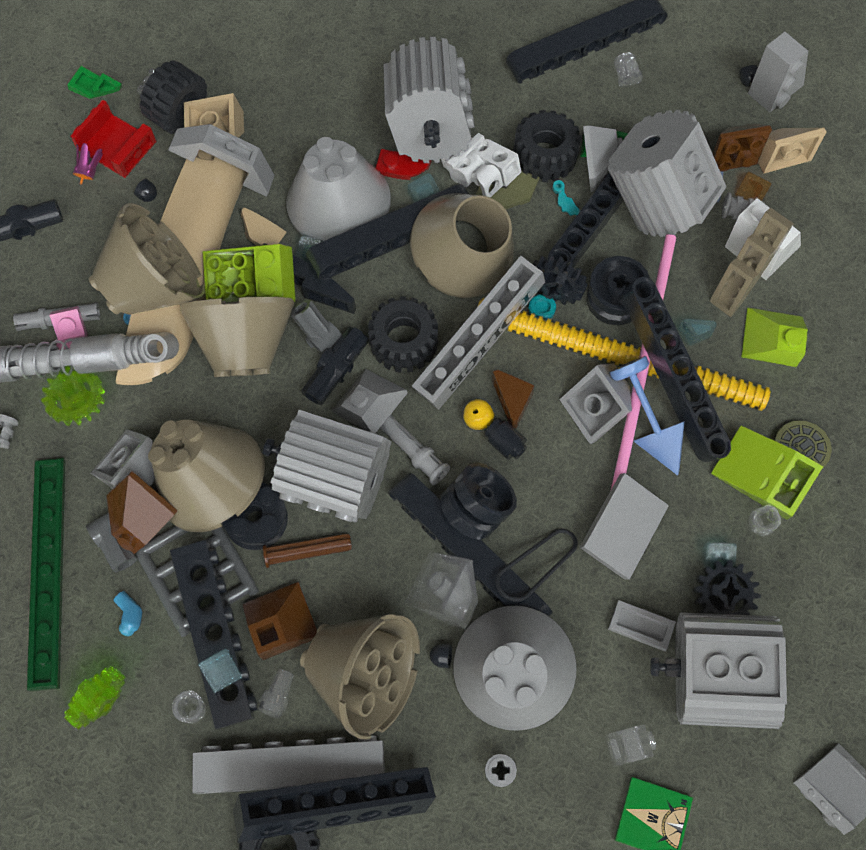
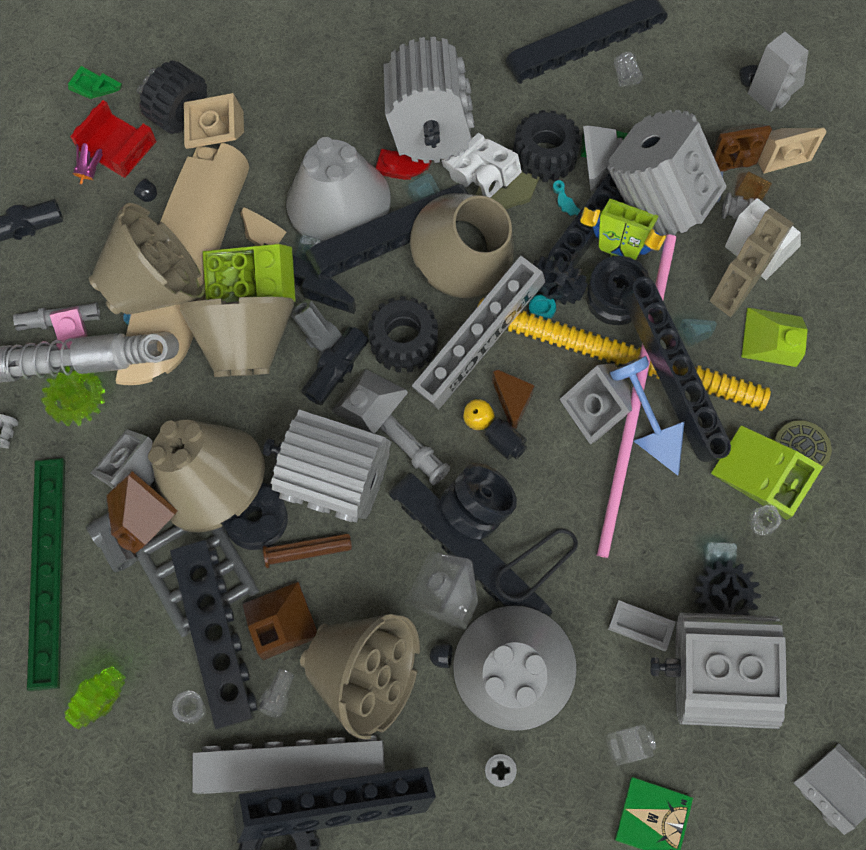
dark azure arm [114,591,143,636] -> none
light grey slope [169,124,274,197] -> none
clear light blue slope [198,649,243,693] -> none
light grey tile [579,473,669,580] -> none
none -> lime torso [580,199,666,260]

